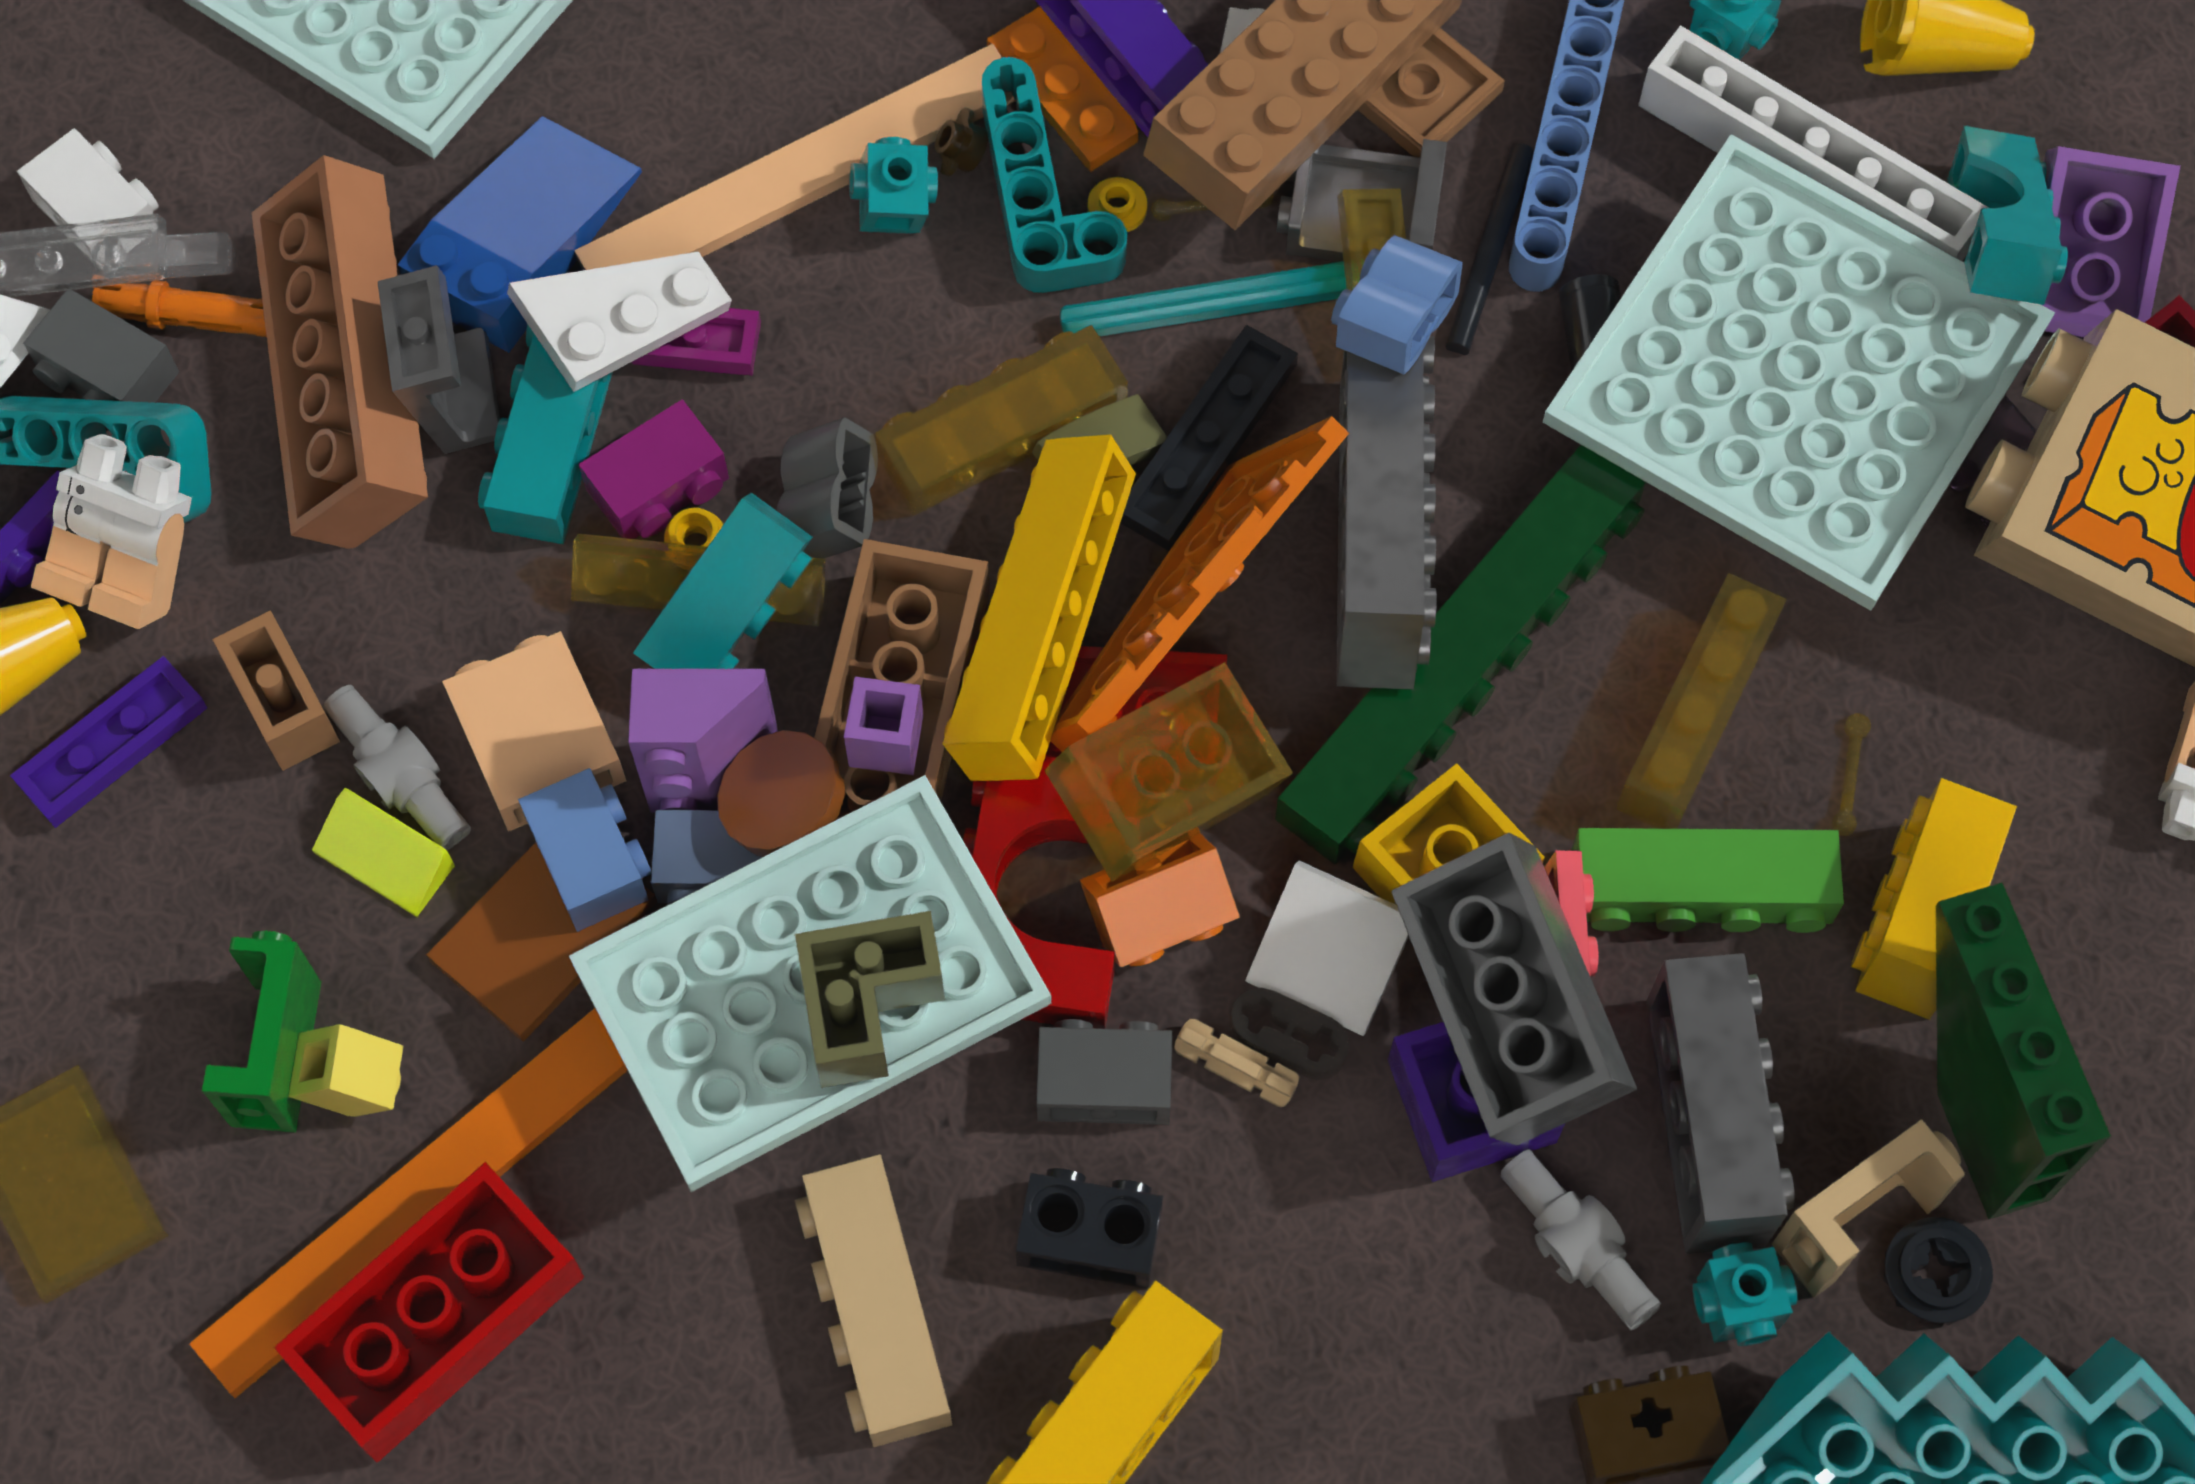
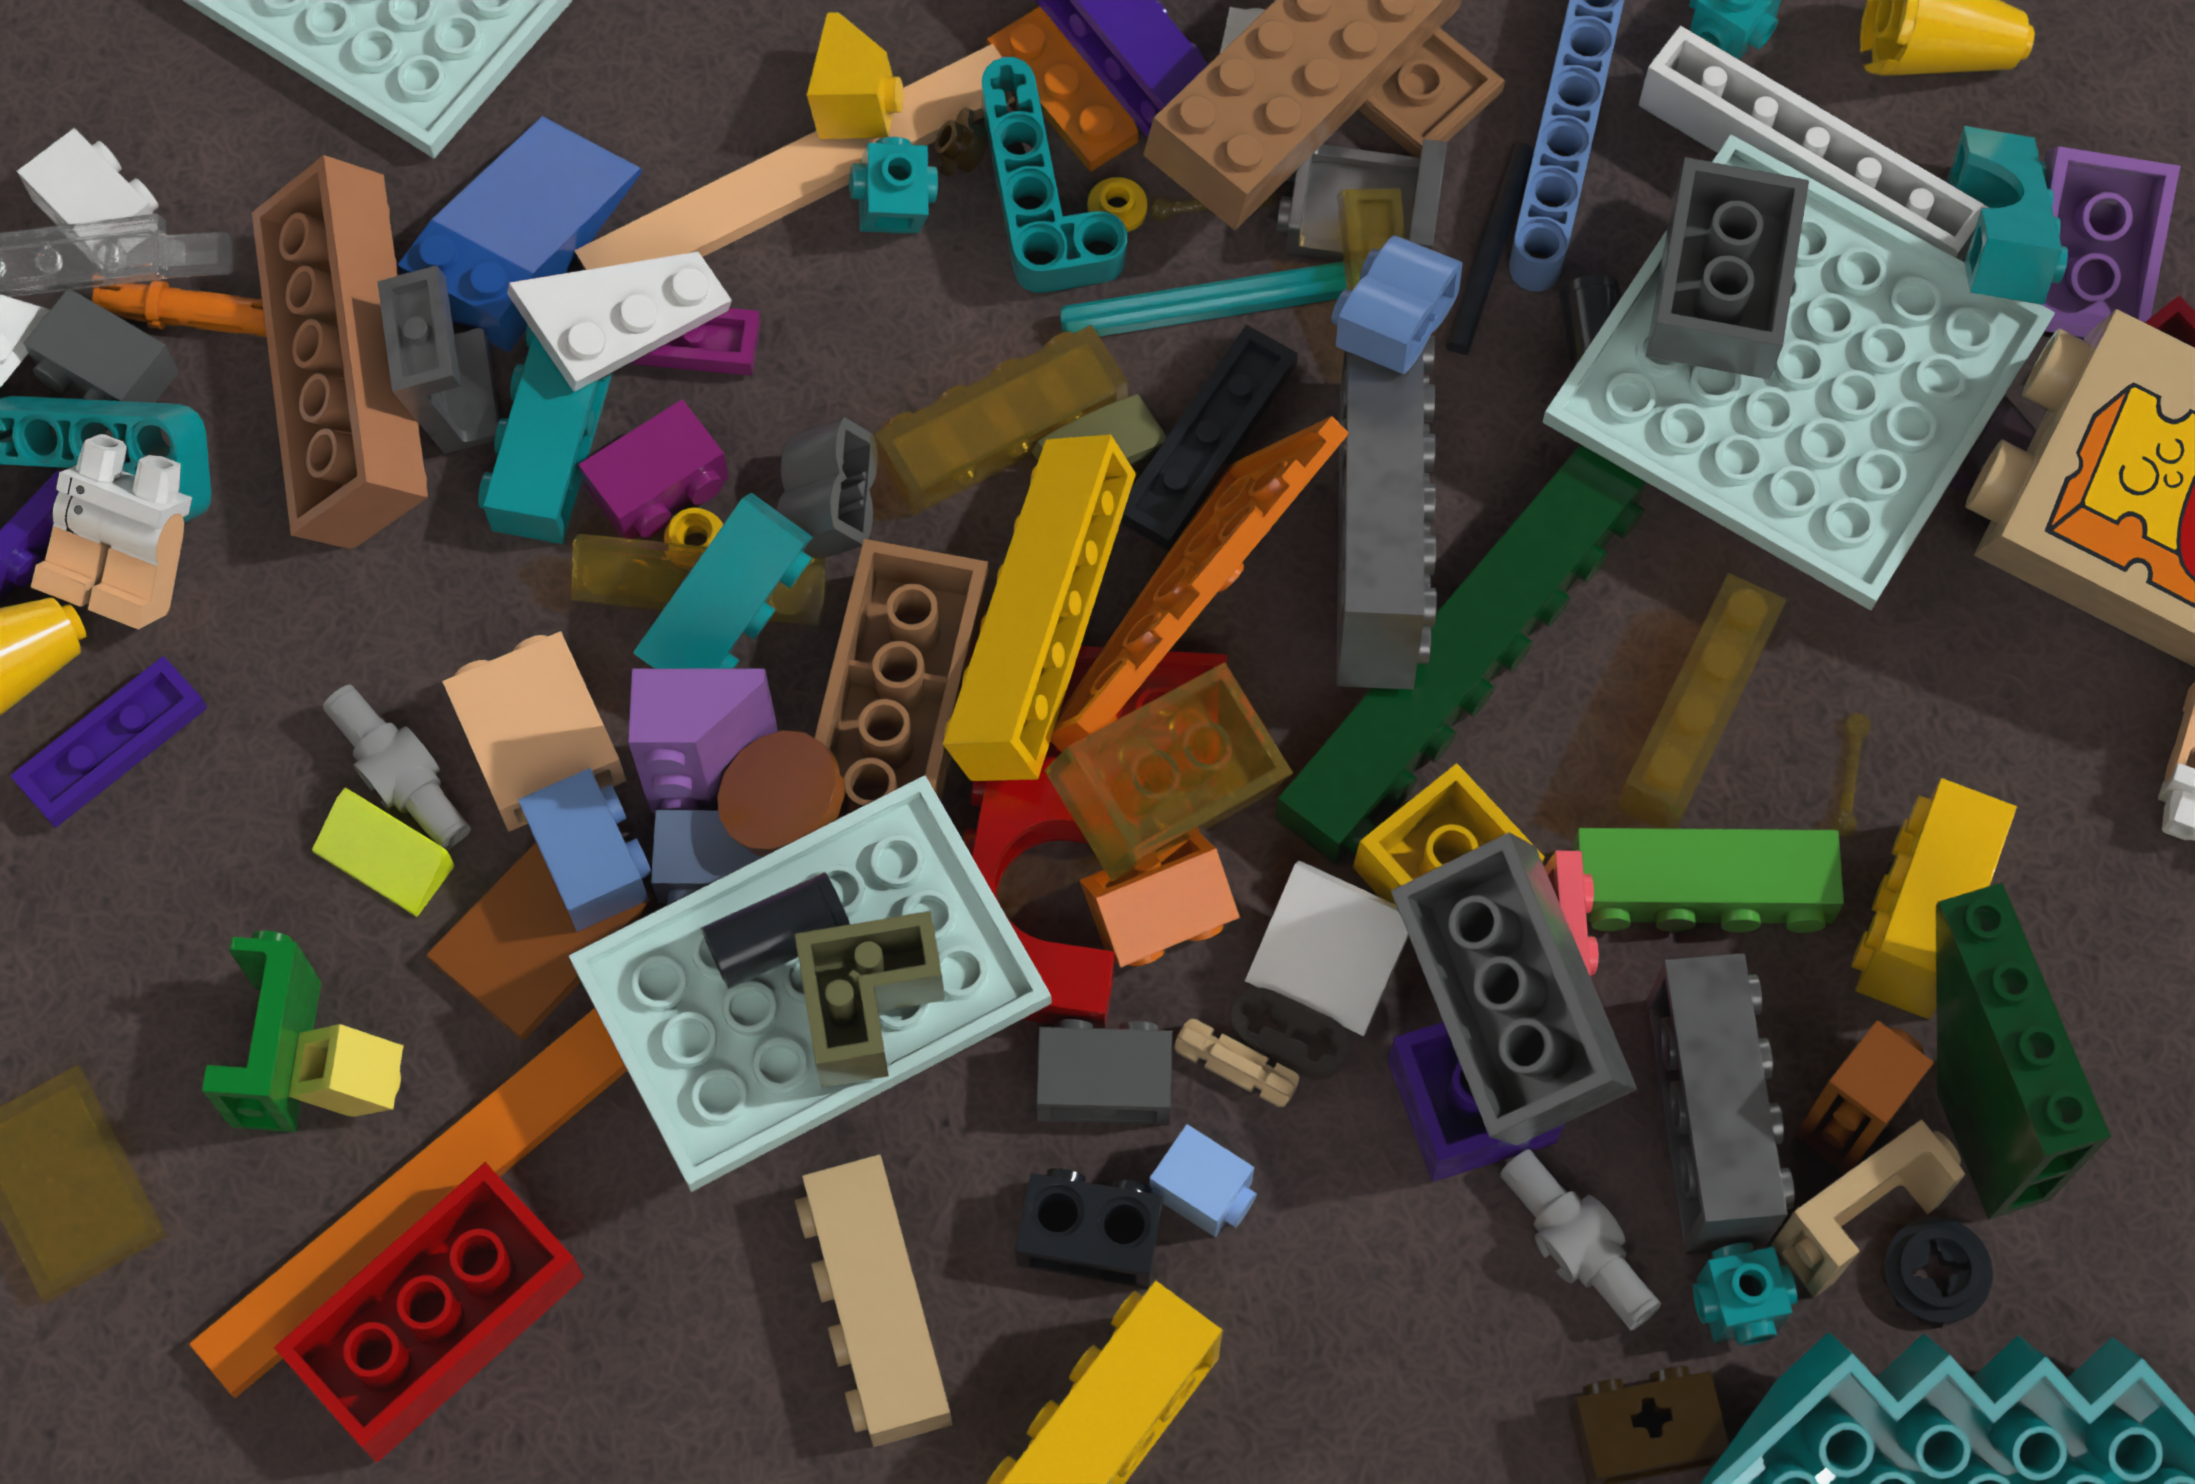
medium nougat brick [212,610,340,771] -> none
medium lavender brick [844,677,923,775] -> none
none -> black pin [701,872,850,989]
none -> yellow slope [807,12,903,139]
none -> light blue brick [1149,1124,1257,1238]
none -> dark grey brick [1645,157,1809,380]
none -> dark orange brick [1793,1020,1934,1175]

